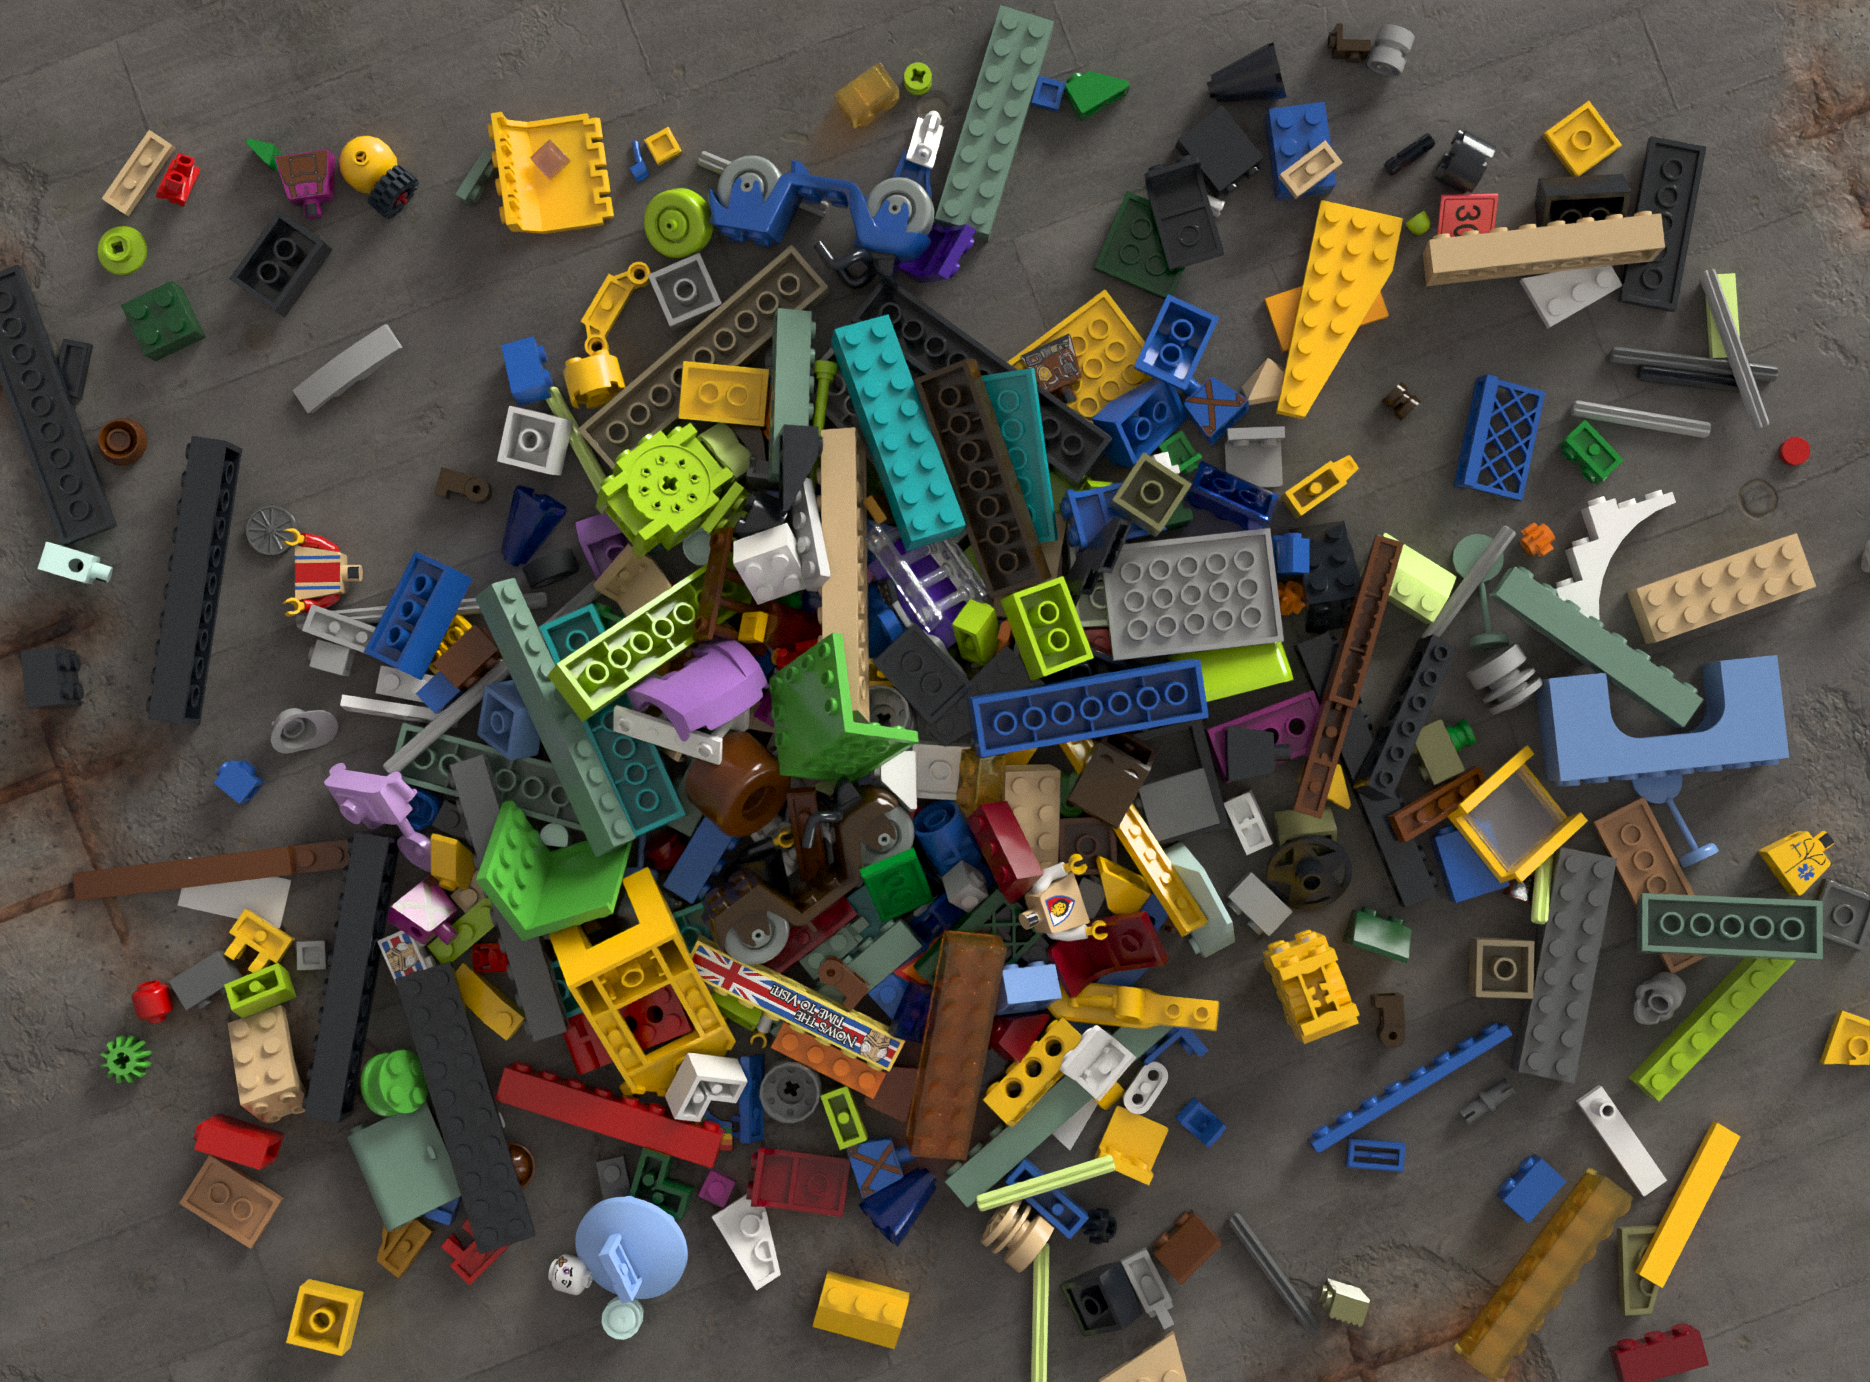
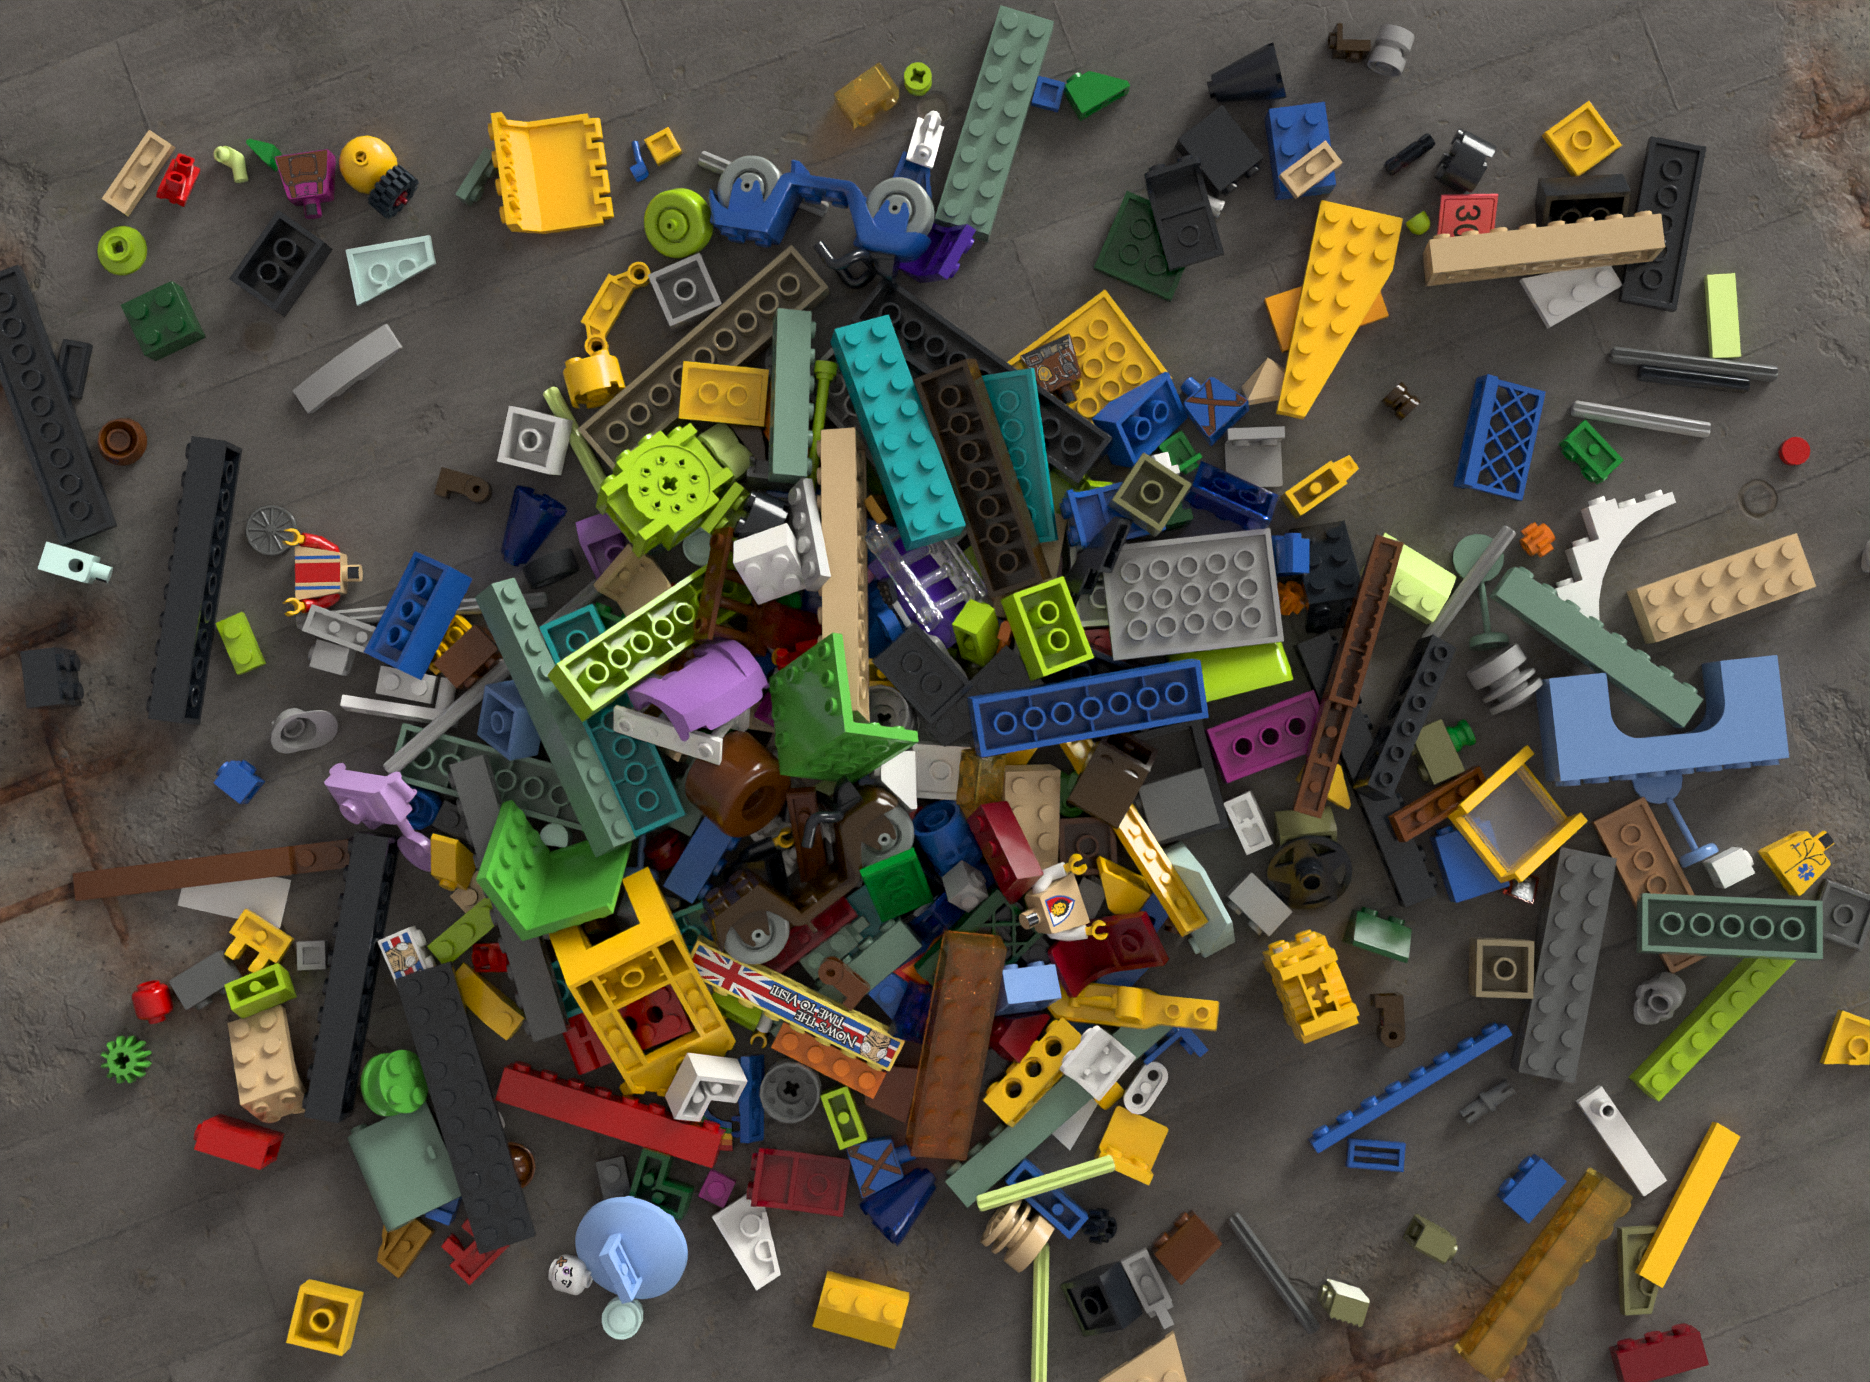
medium nougat plate [179,1155,284,1249] -> none
magenta torso [386,875,459,945] -> none
blue brick [416,671,465,714] -> none
blue brick [501,336,553,406] -> none
tile [530,139,571,180] -> none
yellow tile [738,611,768,643] -> none
black slope [778,424,823,517] -> none
blue slope [1133,294,1219,392] -> none
blue bracket [1175,1097,1227,1148] -> none
black torso [1224,726,1291,781] -> none
yellowish green axle [1531,853,1554,924] -> none
light grey axle [1699,269,1769,430] -> none
none -> yellowish green arm [214,146,249,183]
none -> lime plate [215,612,266,675]
none -> light aqua wing [346,235,436,306]
none -> olive brick [1403,1214,1458,1265]
none -> white brick [1703,847,1755,889]

